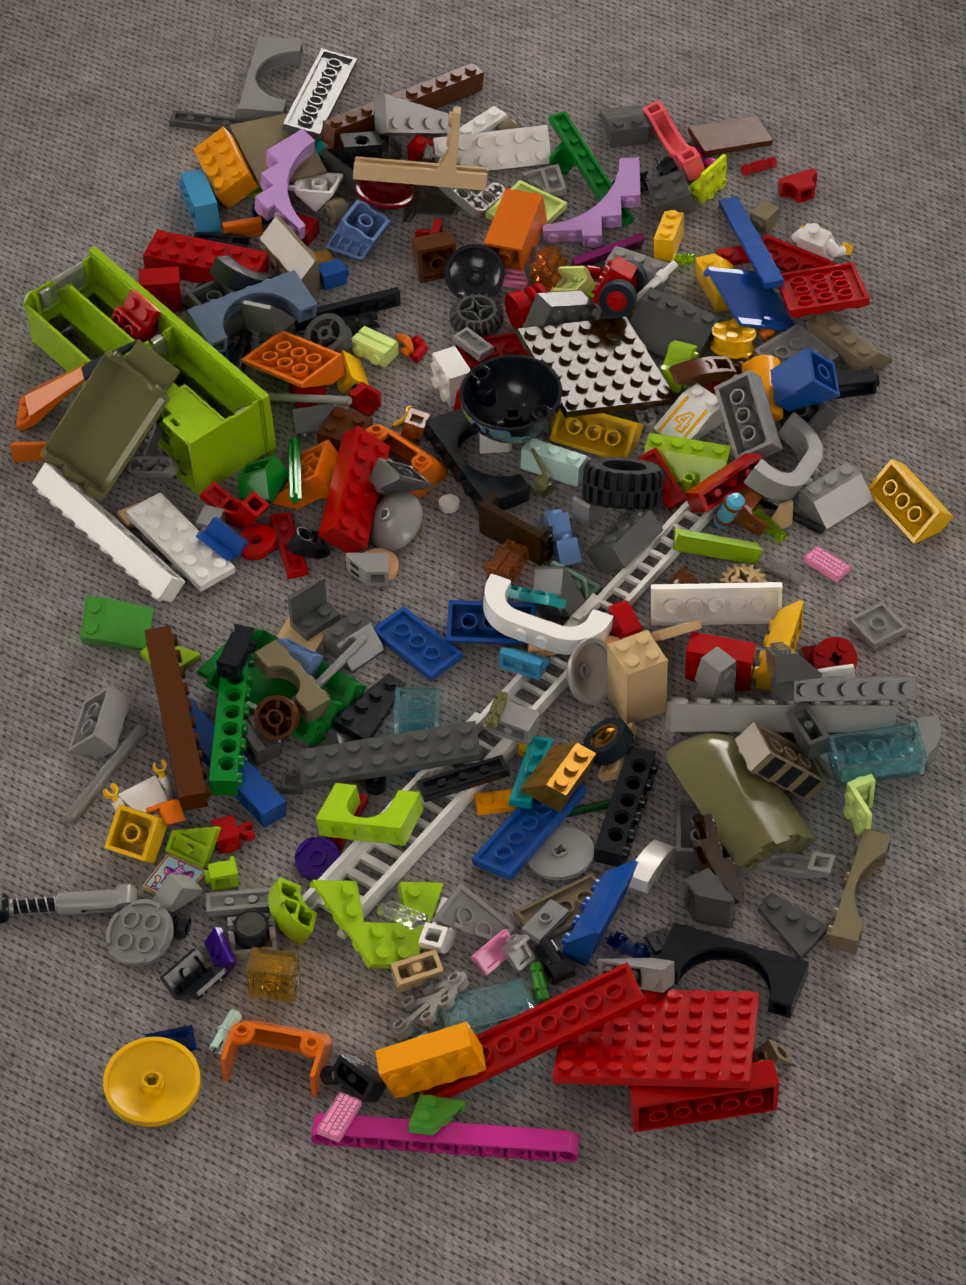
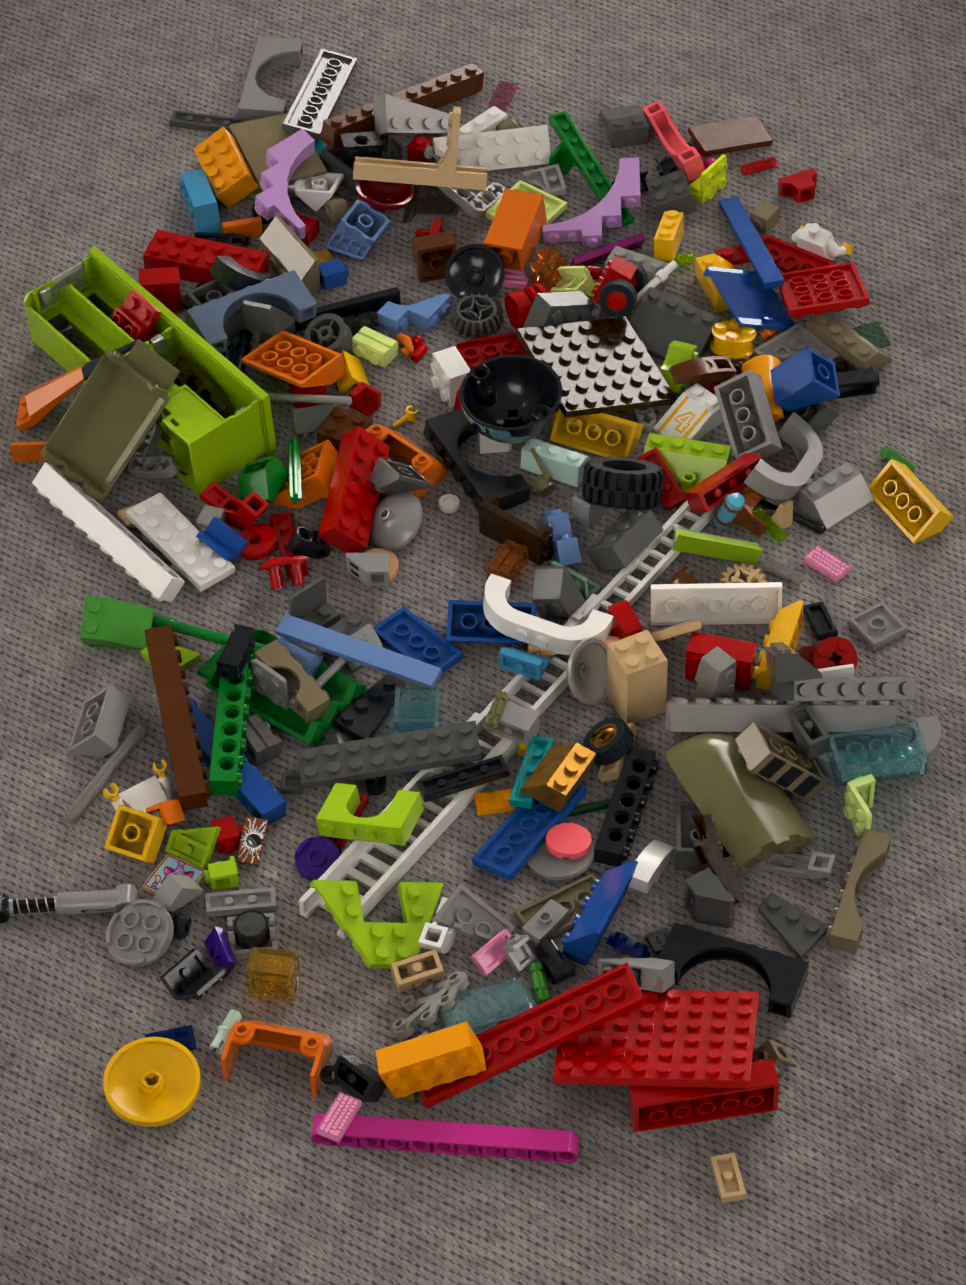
reddish brown cylinder [253,695,300,740] -> none
lime brick [268,877,317,945] -> none
clear plate [376,901,428,929] -> none
dark orange brick [401,408,430,441] -> none
bright green wing [409,1094,466,1136] -> none
light grey plate [452,327,495,362] -> none
teal plate [508,585,566,609] -> none
none -> green piece [152,615,266,655]
none -> dark brown slope [171,352,236,419]
none -> tile [237,816,268,866]
none -> light grey bracket [252,658,298,710]
none -> red connector [257,556,309,590]
none -> medium blue tile [276,614,442,690]
none -> medium blue arch [377,293,452,335]
none -> clear pink tile [489,80,518,111]
none -> coral tile [546,823,592,860]
none -> tan plate [710,1152,746,1203]
none -> black tile [803,601,838,641]
none -> dark brown hinge [834,359,850,373]
none -> clear green piece [851,322,891,349]
none -> bright green axle [879,446,915,473]

